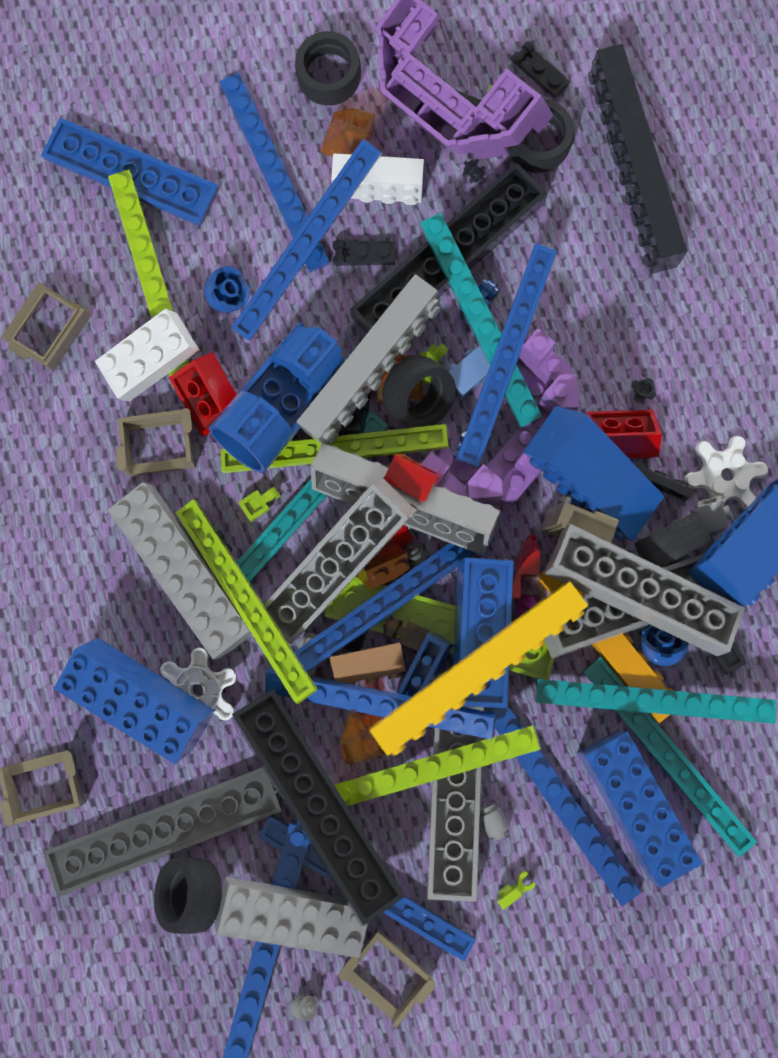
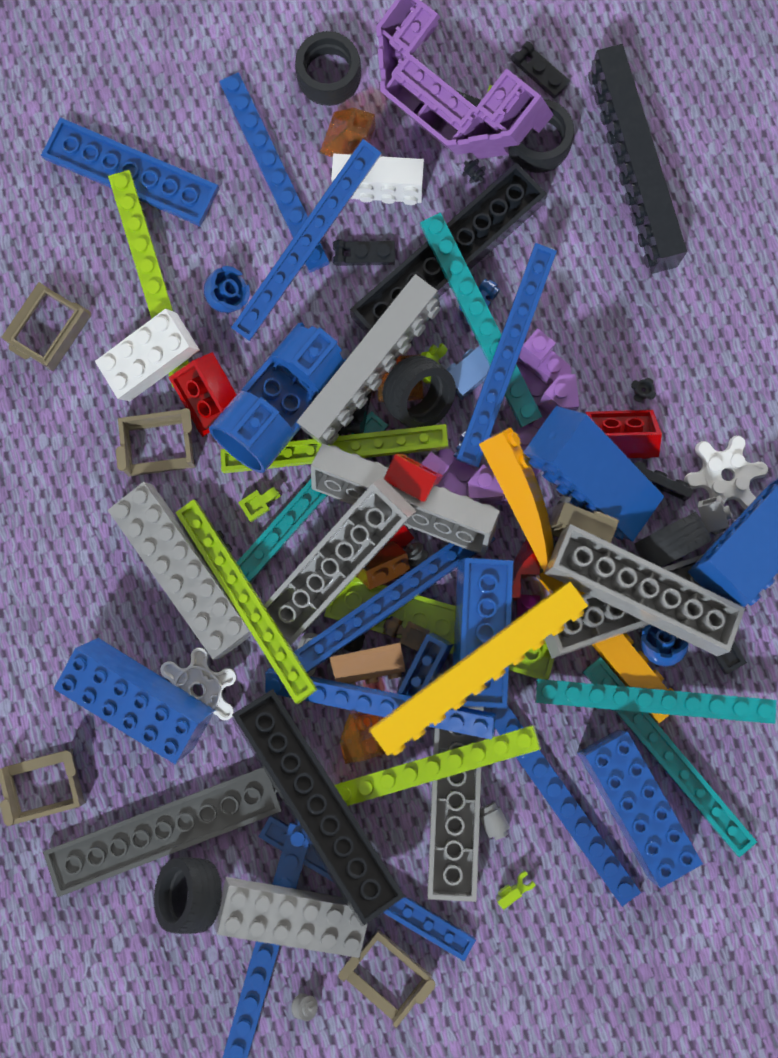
none -> light orange slope [479,427,554,572]

